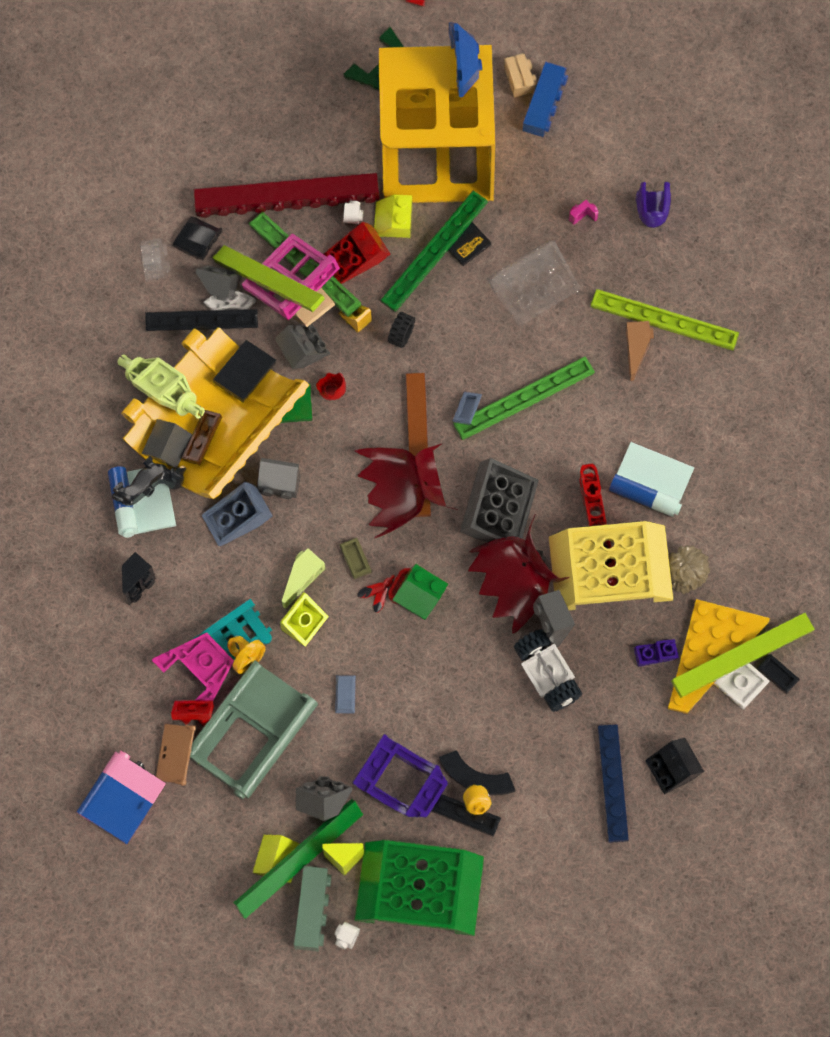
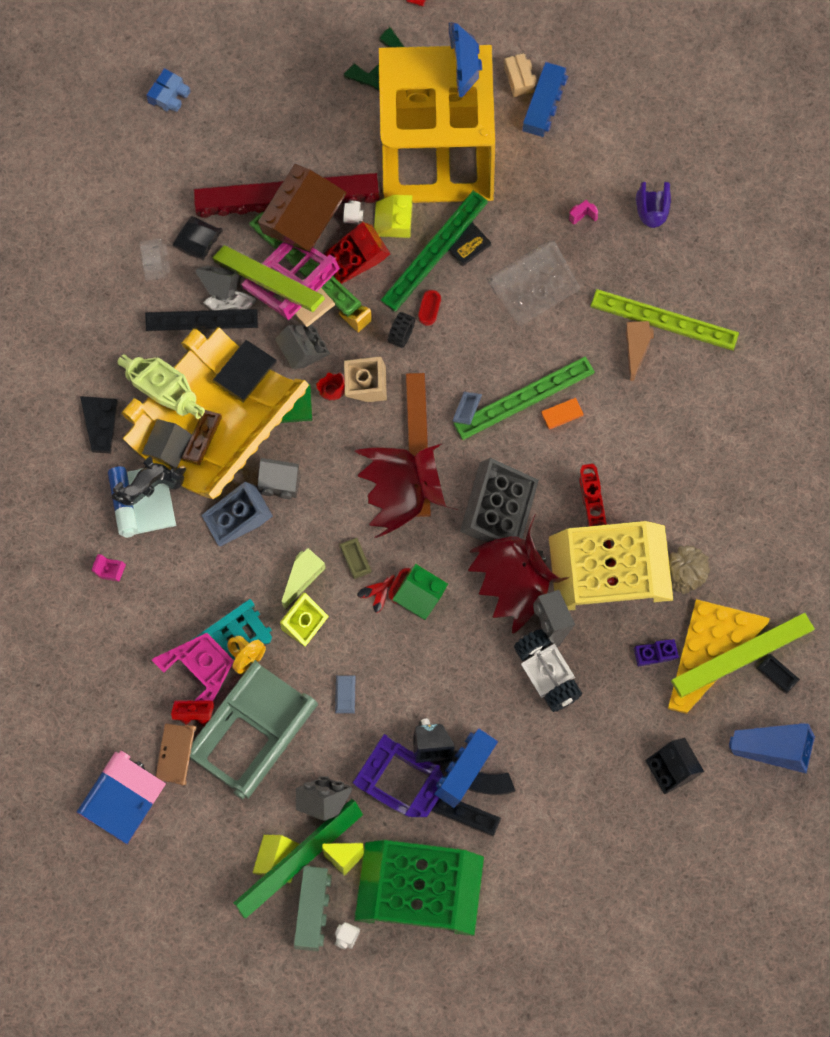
black slope [122,552,156,606] -> none
yellow head [463,785,491,815] -> none
dark blue plate [598,724,629,843] -> none
light aqua door [609,442,694,517] -> none
white tile [714,663,770,710] -> none
none -> black wing [80,396,118,454]
none -> dark pink bracket [92,554,126,582]
none -> medium blue hips [147,68,190,112]
none -> reddish brown slope [258,164,346,253]
none -> tan slope [344,357,387,402]
none -> black torso [413,719,455,763]
none -> red tile [418,290,441,326]
none -> blue brick [435,728,498,808]
none -> orange tile [541,398,584,430]
none -> blue slope [729,723,815,773]

